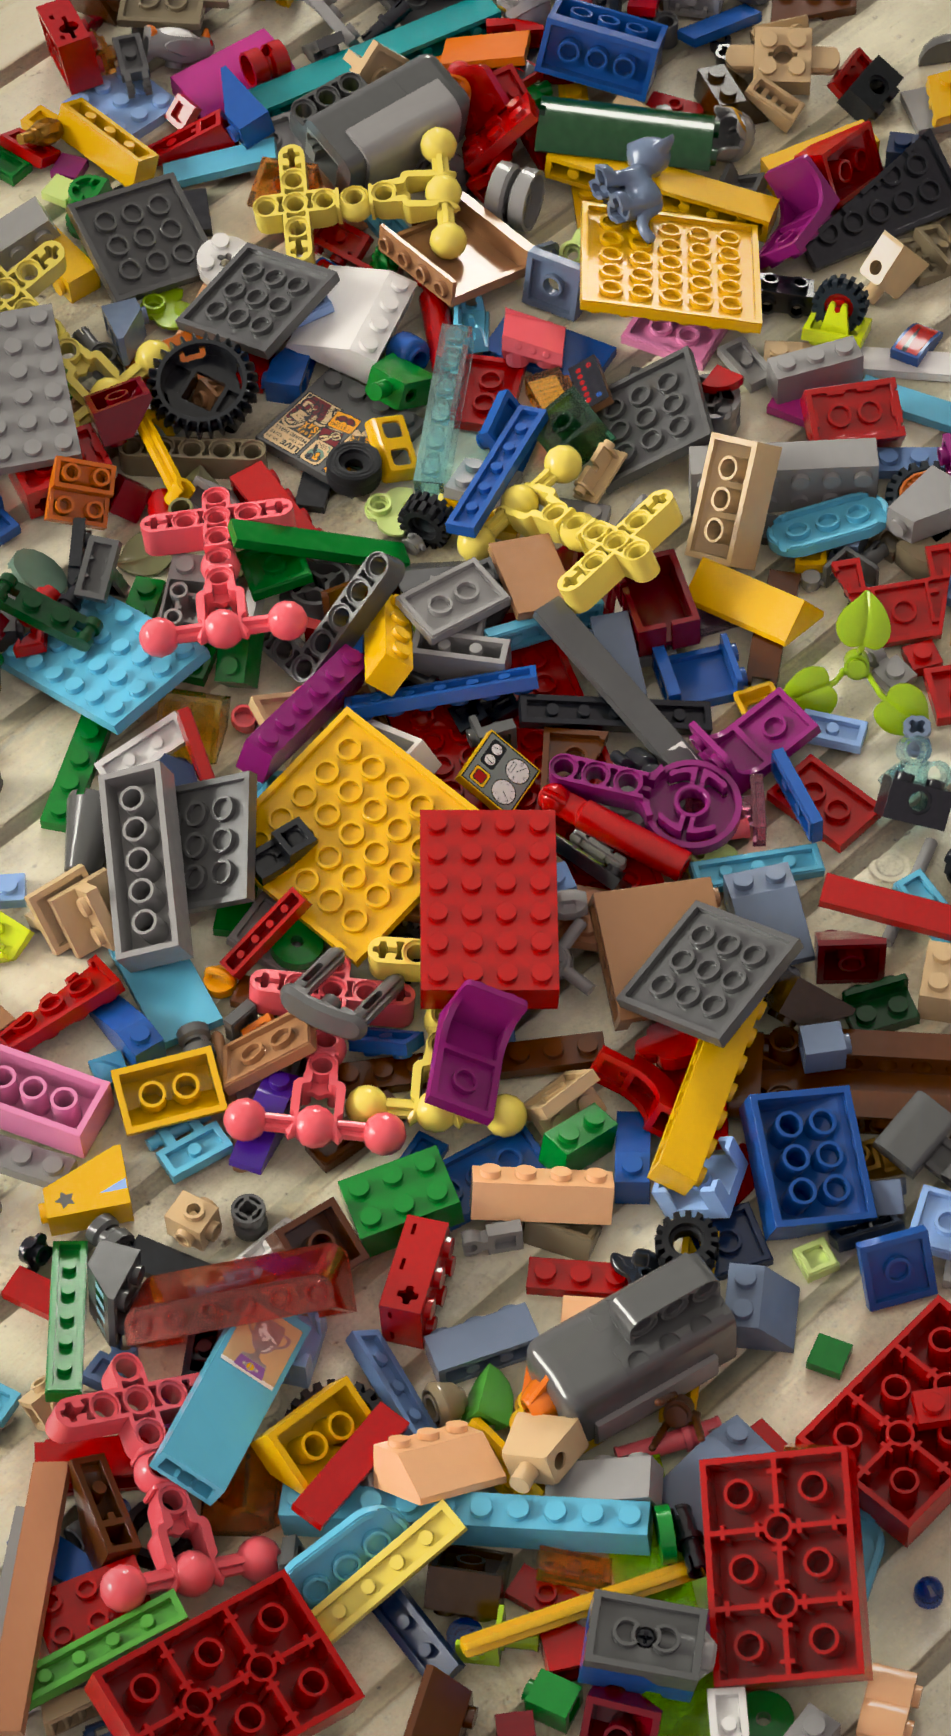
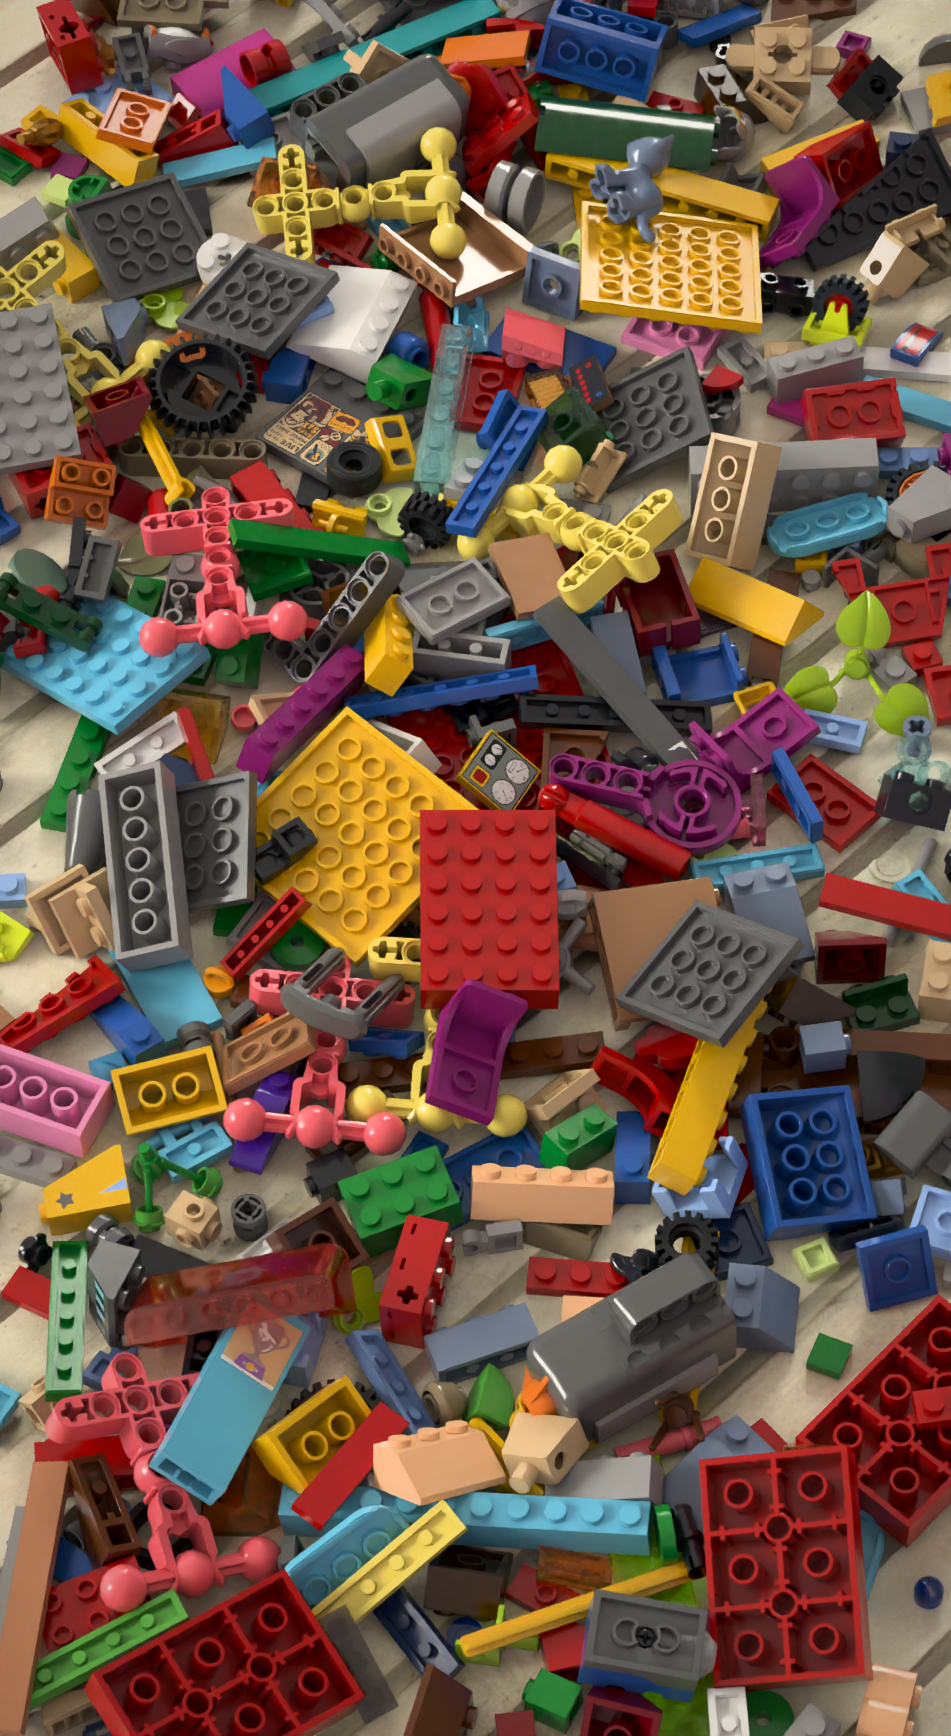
none -> orange tile [96,88,172,154]
none -> plant [129,1142,223,1233]
none -> black brick [303,1147,358,1204]
none -> yellow hips [312,498,368,537]
none -> clear smoke plate [317,1604,399,1725]
none -> lime plate [325,1265,383,1335]
none -> magenta tile [836,30,872,59]
none -> black brick [856,1051,925,1125]
none -> tan hinge [885,203,946,247]

